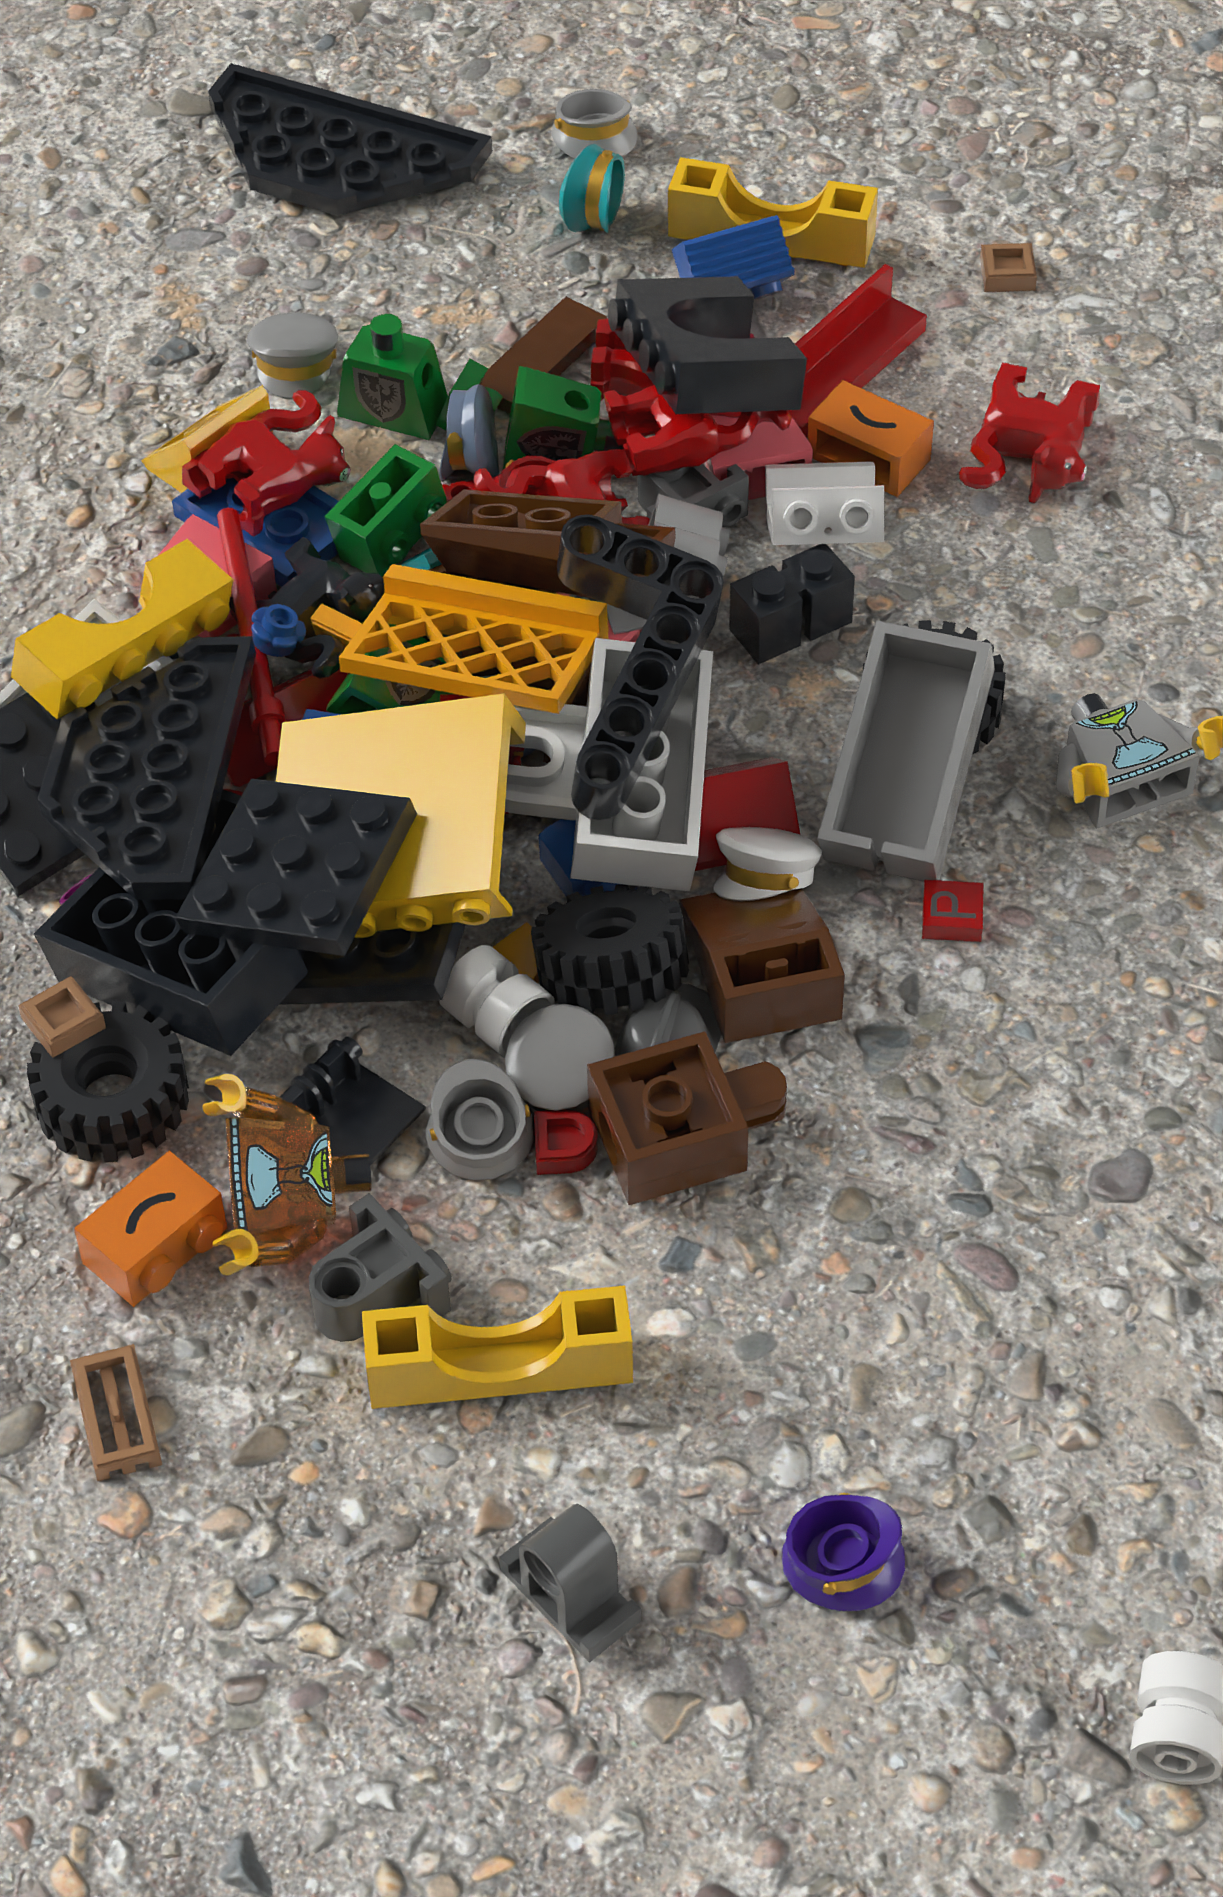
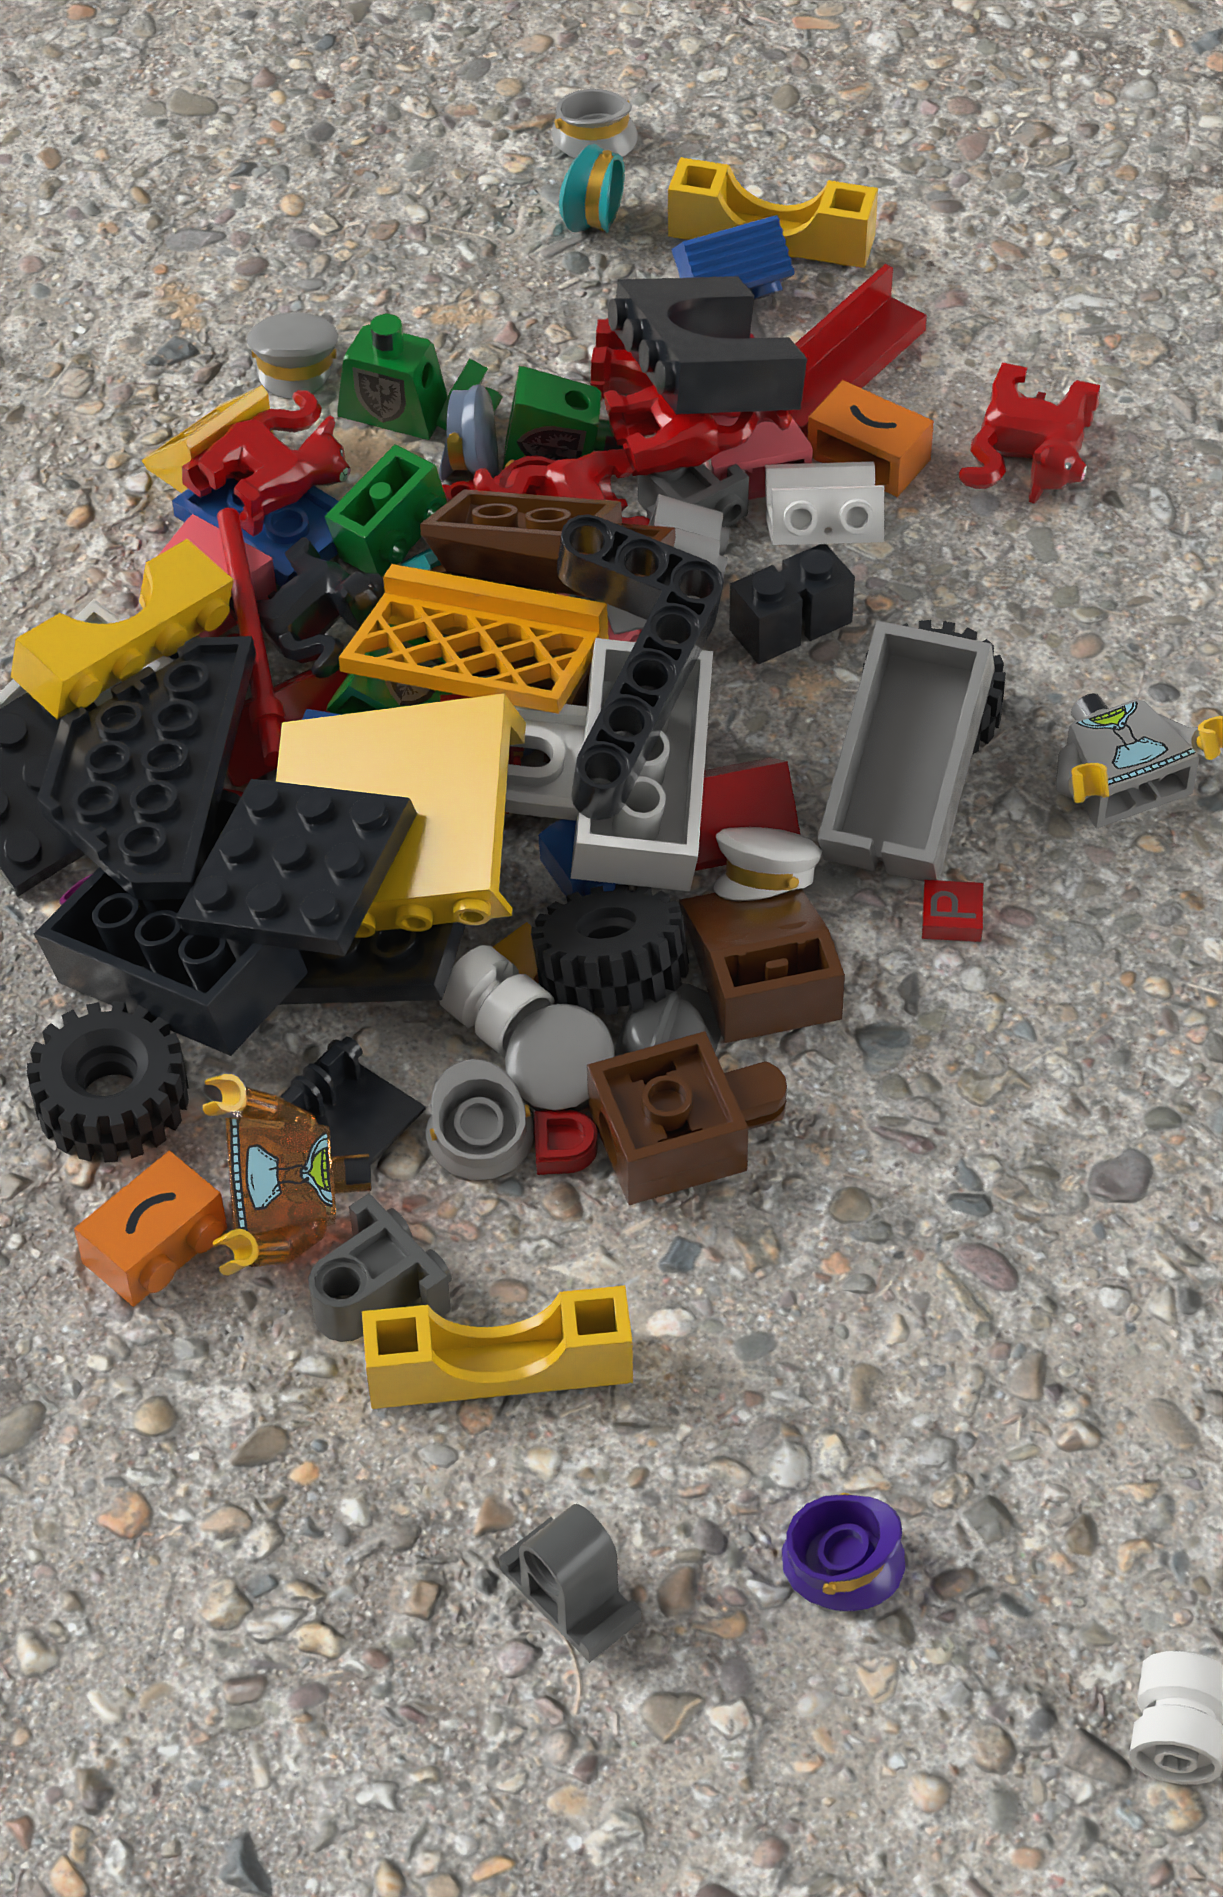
medium nougat tile [18,976,106,1058] -> none
medium nougat tile [70,1344,163,1482] -> none
black plate [208,63,493,216] -> none
blue plate [251,604,306,657] -> none
light orange tile [310,604,362,649] -> none
reddish brown tile [481,297,607,414] -> none
medium nougat tile [980,243,1037,292] -> none

